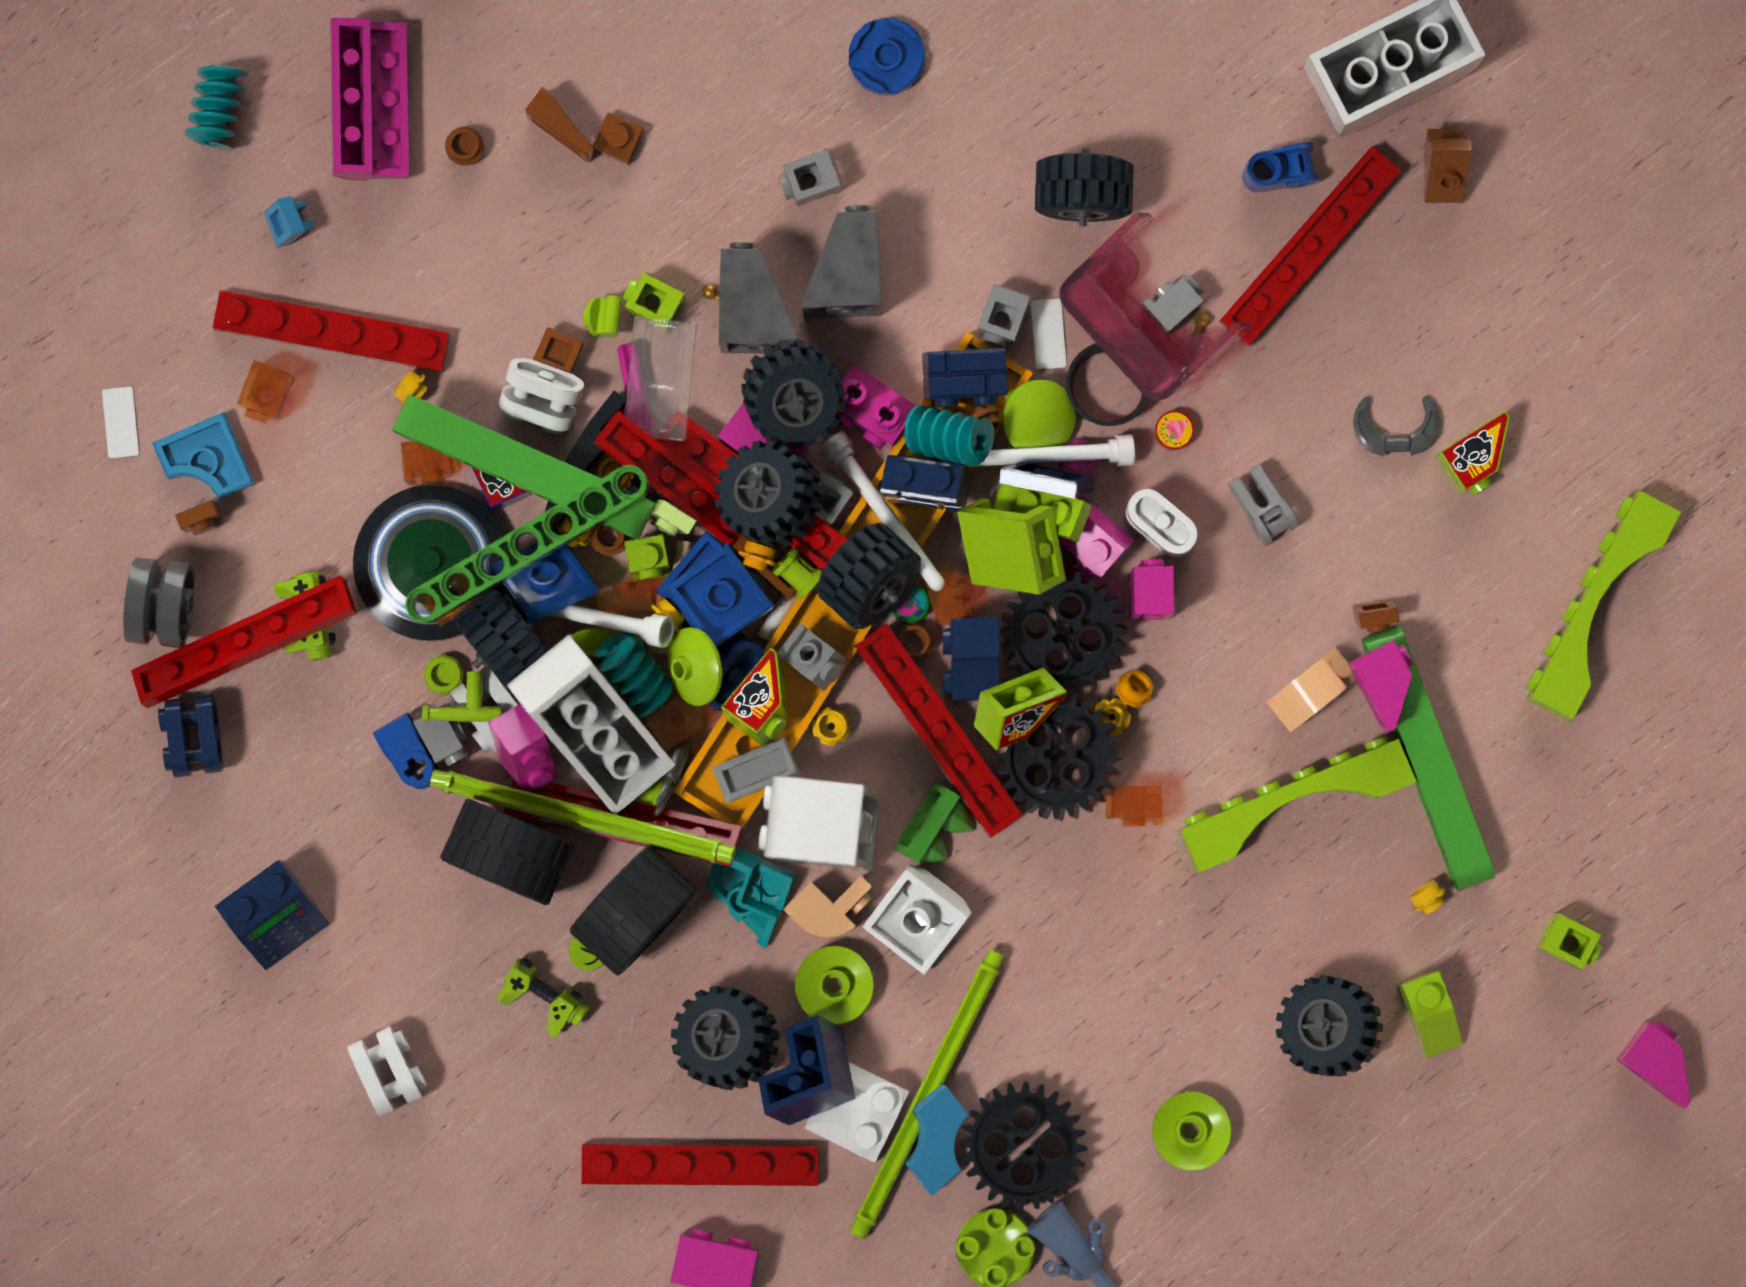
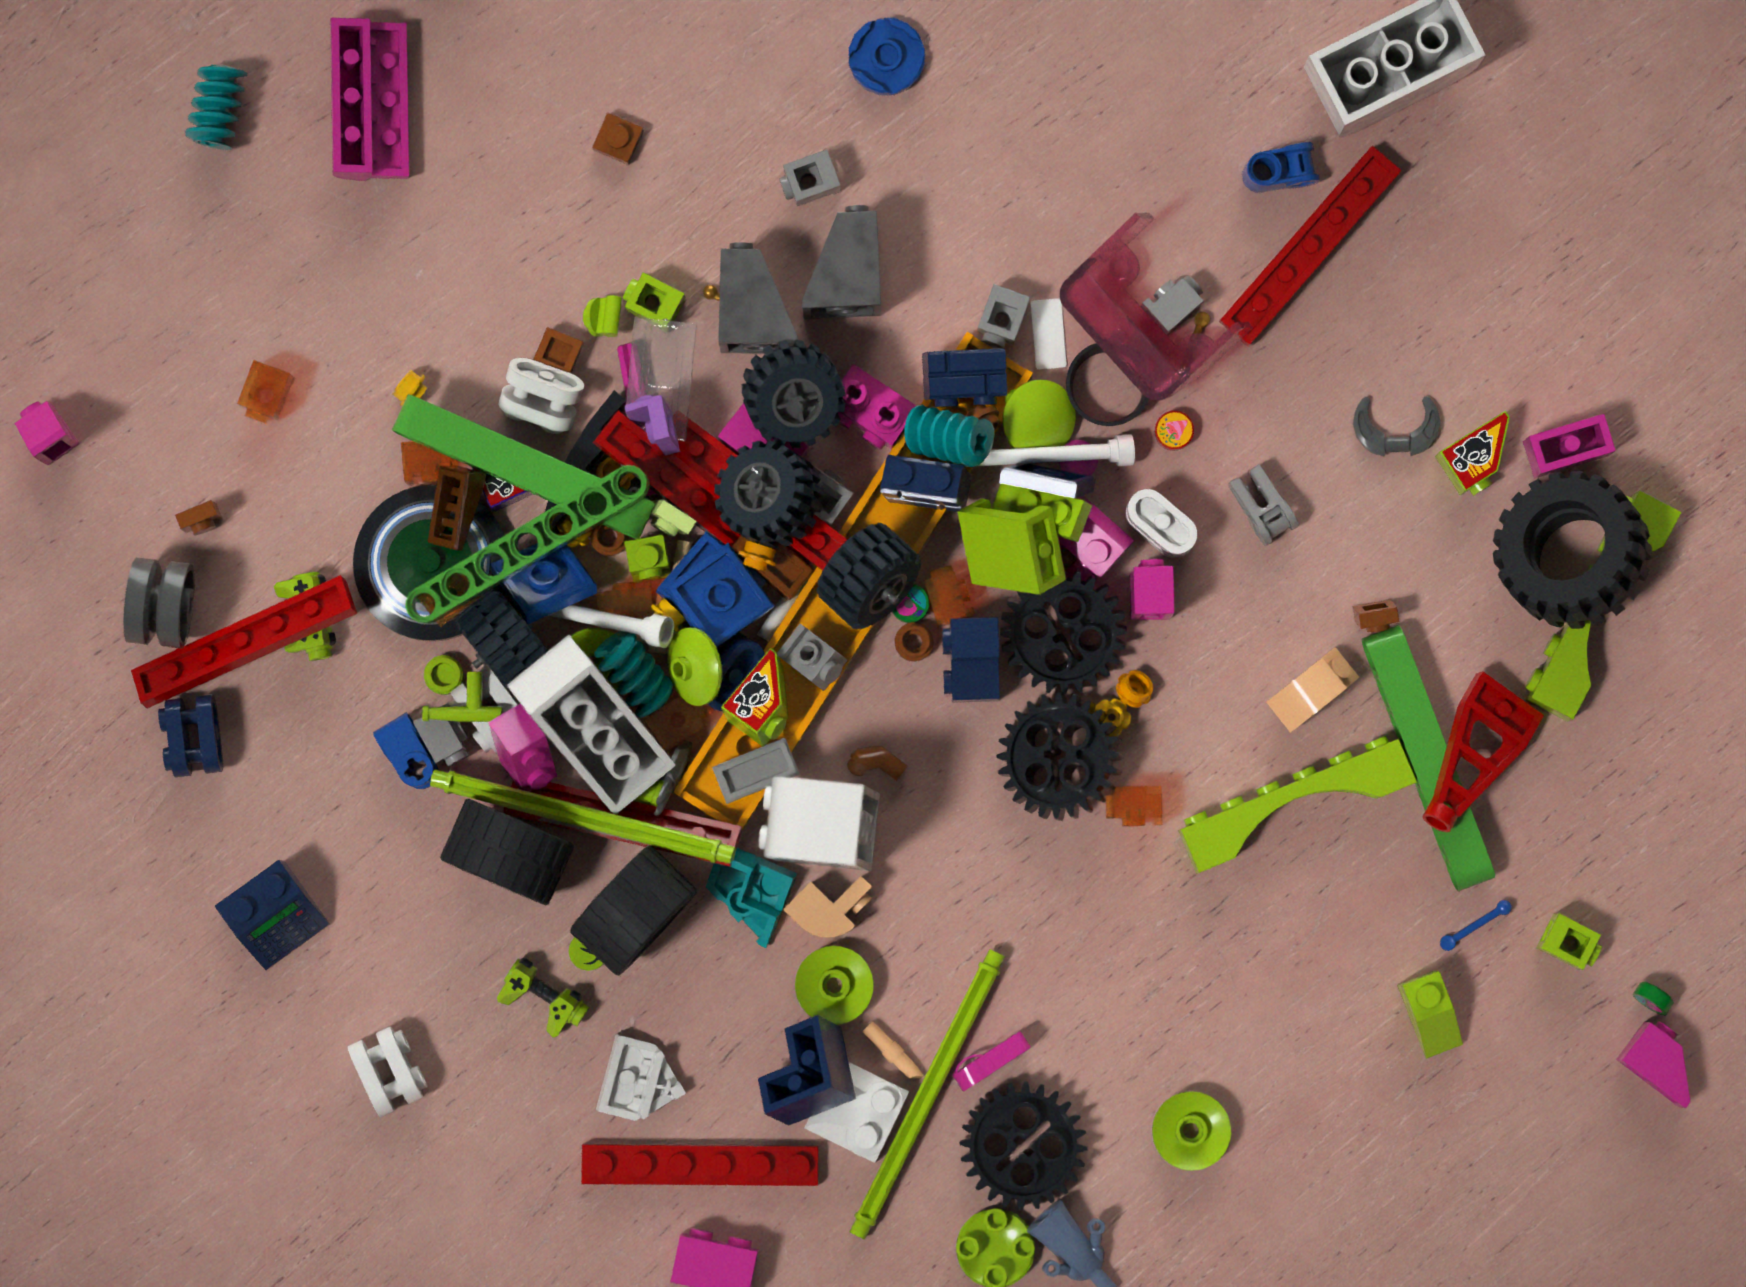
white sticker [102,387,139,458] -> none
dark azure tile [152,412,256,500] -> none
red plate [212,290,450,373] -> none
dark azure tile [264,196,315,248] -> none
dark orange plate [445,127,484,166] -> none
dark orange slope [525,87,594,162] -> none
black wheel [671,986,780,1090] -> none
lime bush [772,547,823,599] -> none
yellow plate [812,707,850,746] -> none
white piece [819,431,945,591] -> none
red plate [853,623,1023,838] -> none
white slope [862,865,972,975] -> none
bright green tile [893,782,974,864] -> none
dark azure tile [905,1084,969,1196] -> none
lime slope [974,667,1067,751] -> none
black wheel [1035,148,1134,227] -> none
black wheel [1276,976,1383,1077] -> none
dark pink slope [1348,640,1413,734] -> none
yellow plate [1409,879,1446,915] -> none
dark orange brick [1424,129,1472,203] -> none
none -> dark pink slope [14,401,80,466]
none -> reddish brown slope [428,465,486,550]
none -> white slope [596,1034,686,1121]
none -> medium lavender bracket [625,395,680,456]
none -> dark orange arm [847,746,908,781]
none -> light nougat piece [862,1021,924,1079]
none -> dark pink piece [952,1031,1031,1091]
none -> red plate [1422,671,1544,832]
none -> blue hinge [1440,900,1512,951]
none -> black tyre [1493,471,1652,629]
none -> dark pink brick [1523,414,1616,479]
none -> green tile [1633,982,1674,1016]

